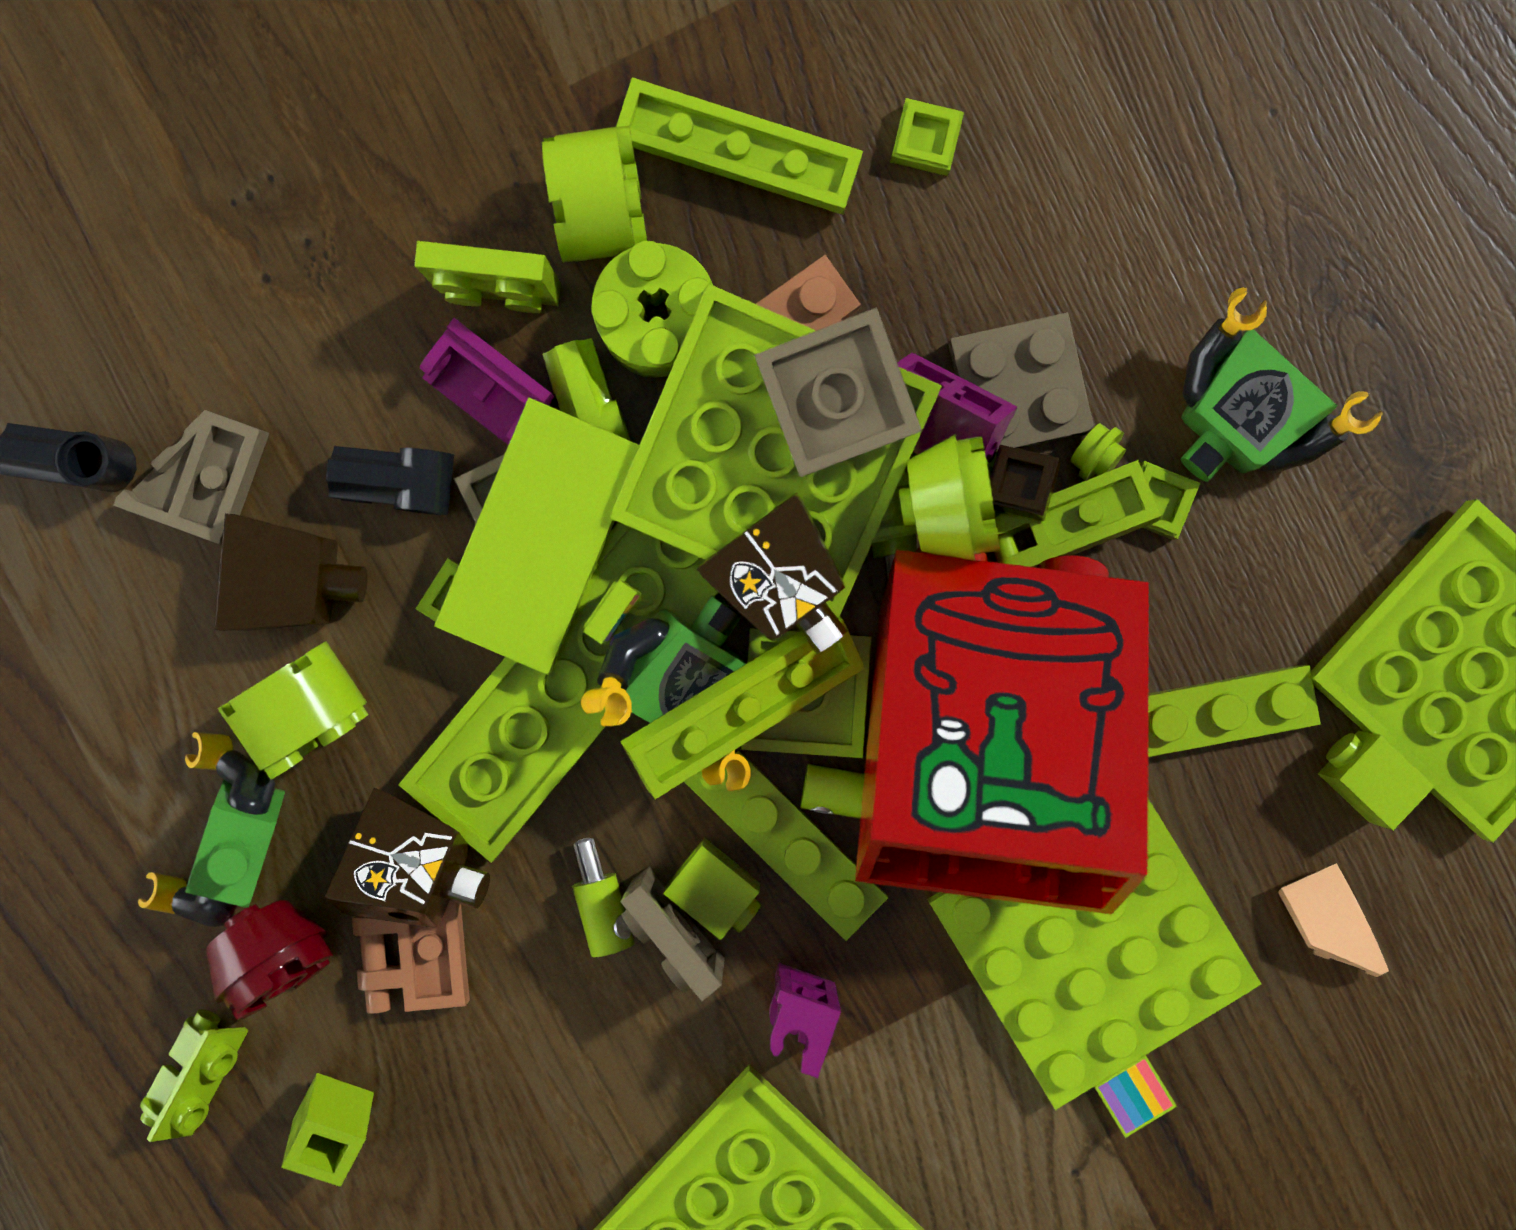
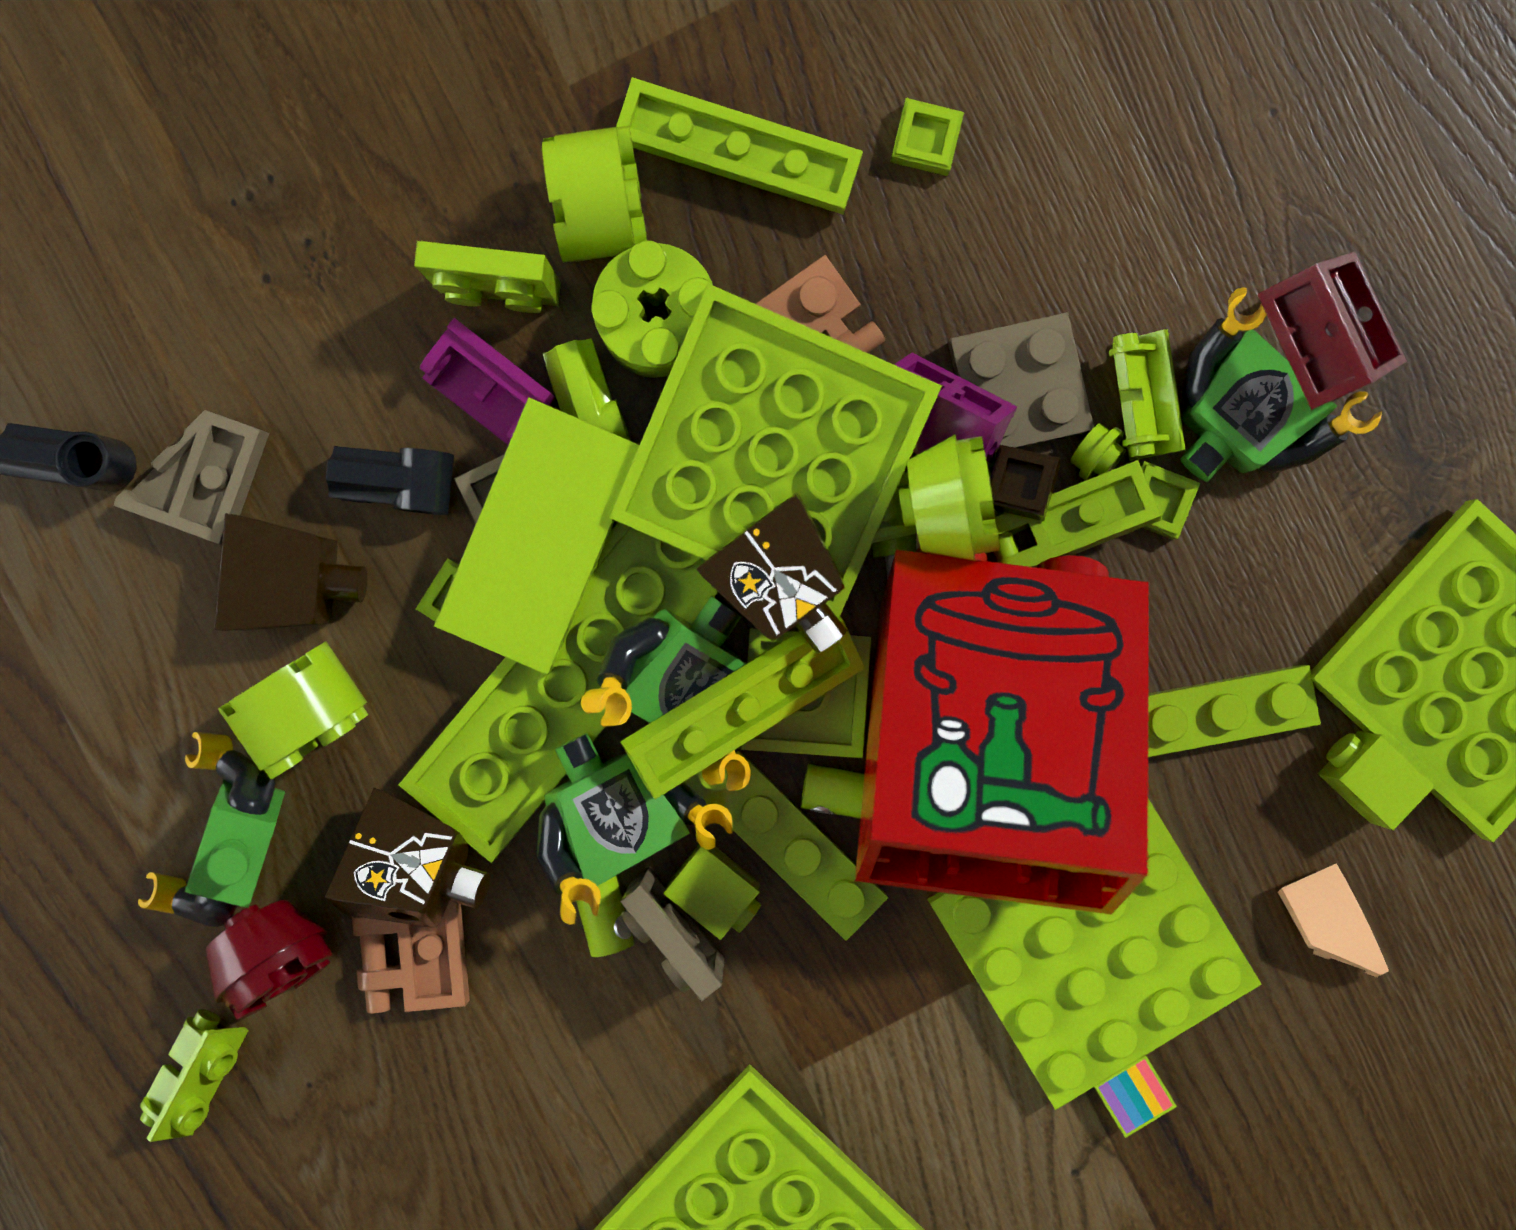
lime brick [281,1073,374,1187] -> none
lime tile [583,580,642,644] -> none
dark tan plate [754,308,922,477] -> none
magenta hinge [769,963,841,1078] -> none
none -> torso [536,733,733,925]
none -> lime hinge [1109,329,1185,461]
none -> dark red window [1257,252,1407,410]

